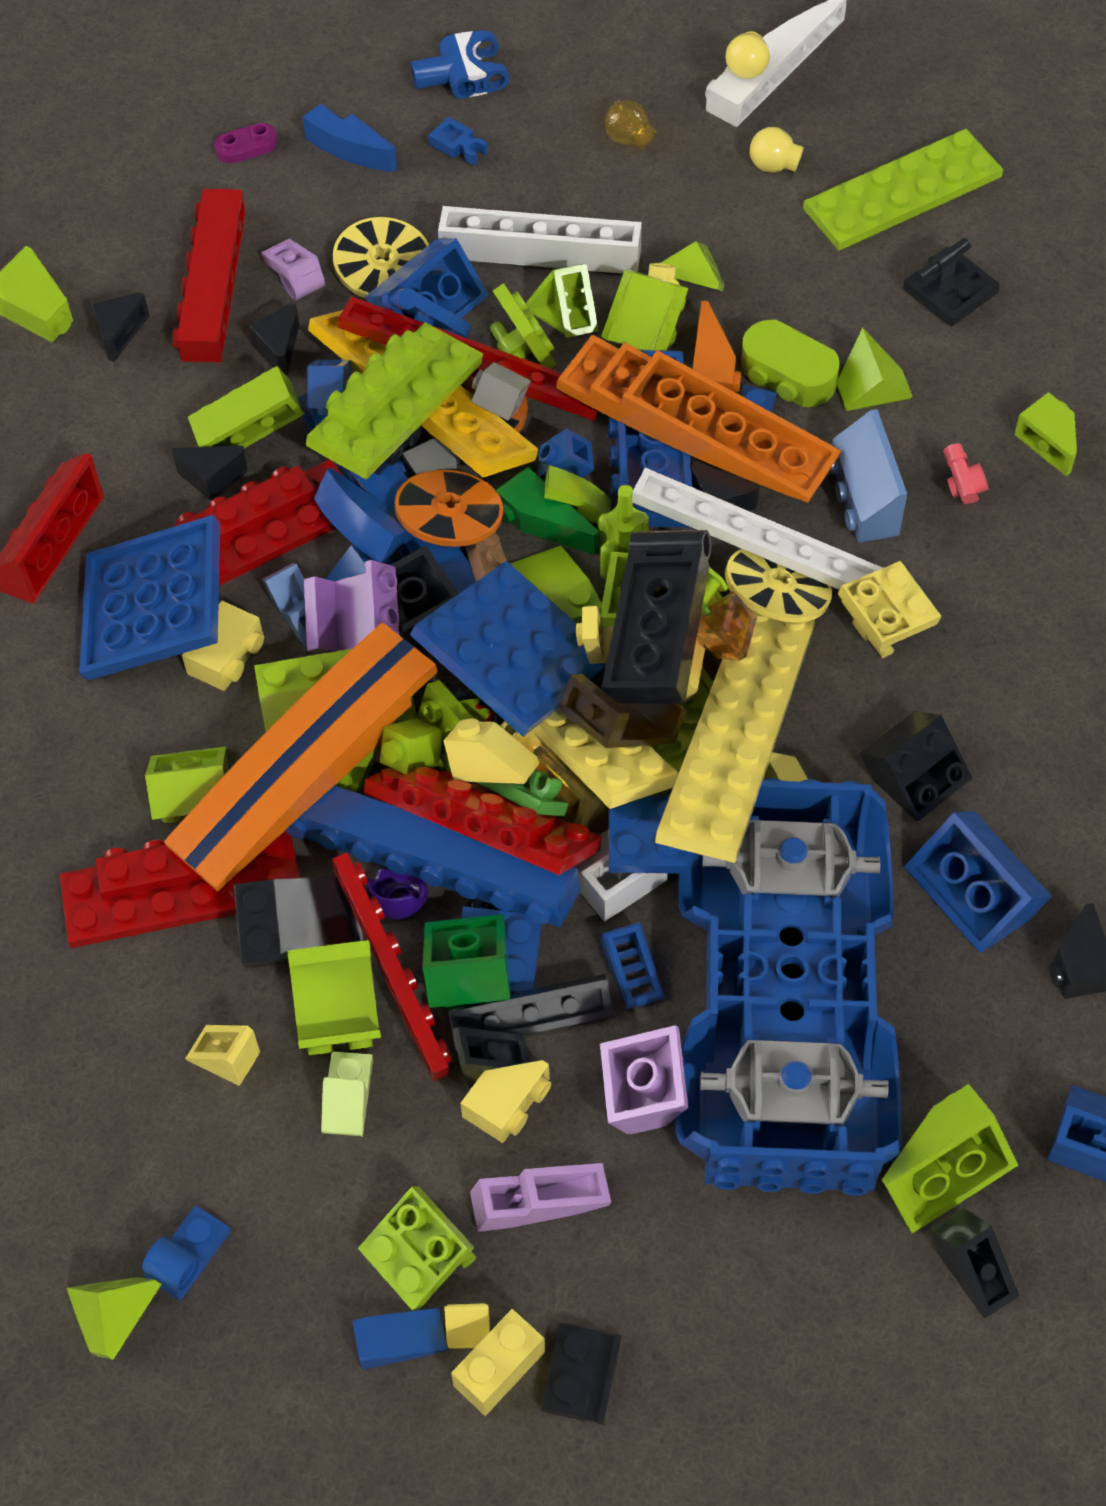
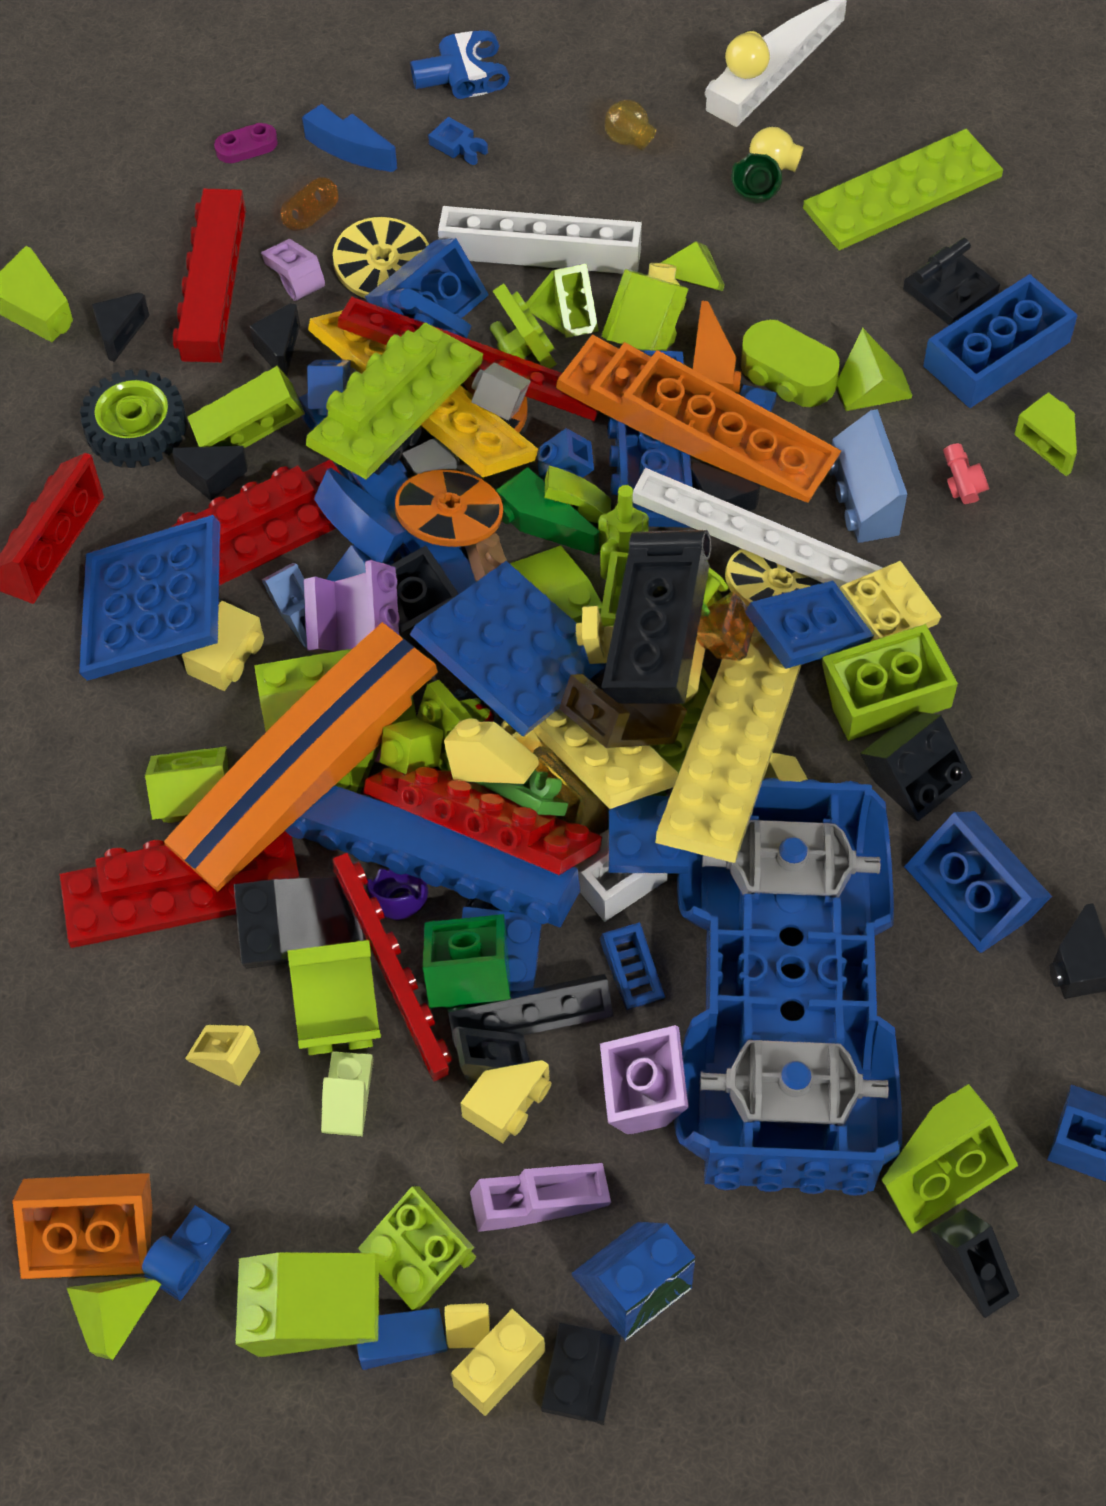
none -> orange slope [13,1173,153,1279]
none -> wheel [80,369,187,468]
none -> lime slope [236,1252,379,1357]
none -> clear orange plate [280,177,338,231]
none -> blue slope [571,1222,696,1341]
none -> dark green hair [731,153,782,204]
none -> blue plate [745,580,874,669]
none -> lime slope [822,624,958,741]
none -> blue brick [923,274,1078,408]

